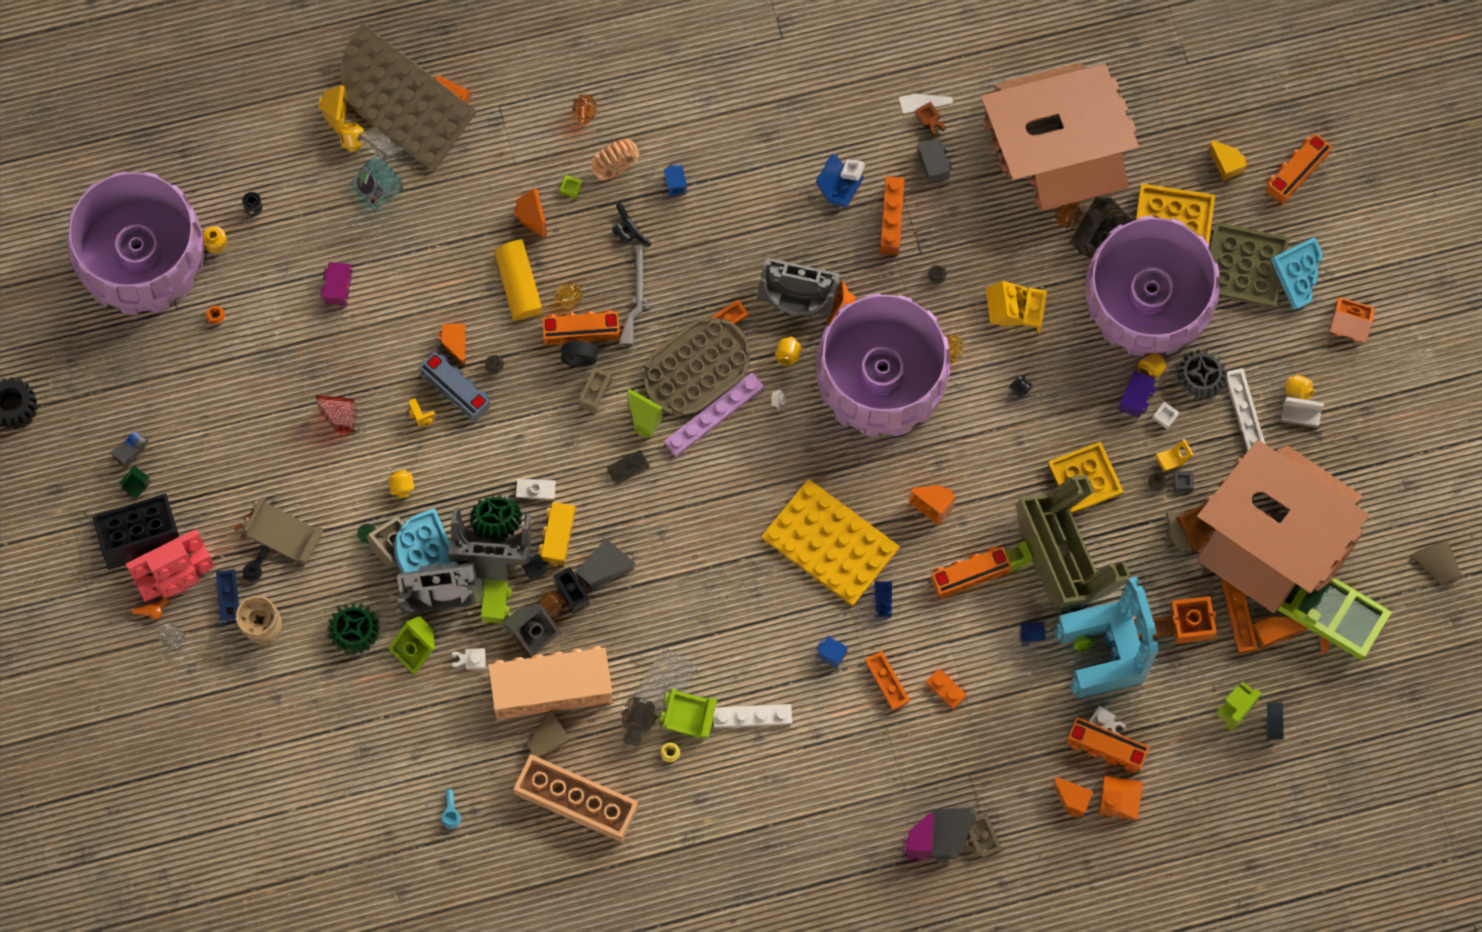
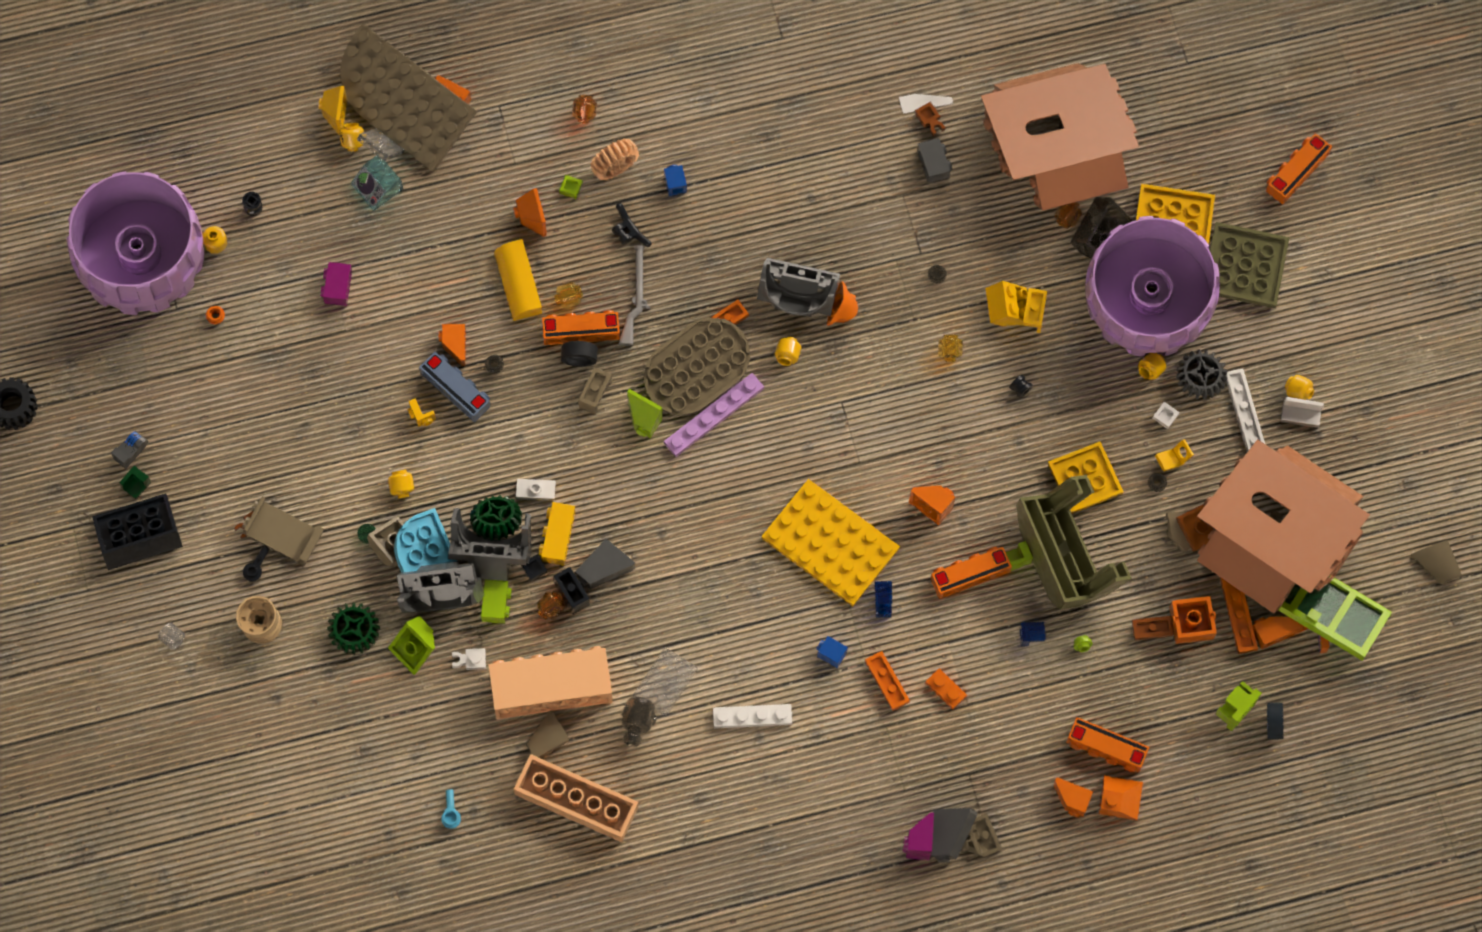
coral piece [126,529,215,602] -> none
orange animal [131,597,169,620] -> none
dark blue plate [216,569,239,625] -> none
clear red slope [316,395,357,434] -> none
dark grey slope [502,604,561,657] -> none
clear smoke plate [607,450,650,485] -> none
lime panel [658,688,717,740] -> none
light yellow plate [660,743,680,762] -> none
white plate [771,390,786,409] -> none
blue bracket [816,153,864,208] -> none
lavender wheel [816,293,950,438] -> none
white tile [840,159,865,181] -> none
orange brick [880,176,905,256] -> none
medium azure bracket [1054,577,1158,699] -> none
white plate [1089,706,1126,735] -> none
dark purple brick [1118,371,1157,418] -> none
dark grey tile [1173,471,1194,492] -> none
yellow slope [1208,140,1247,181] -> none
medium azure plate [1270,237,1323,310] -> none
orange slope [1330,297,1375,342] -> none

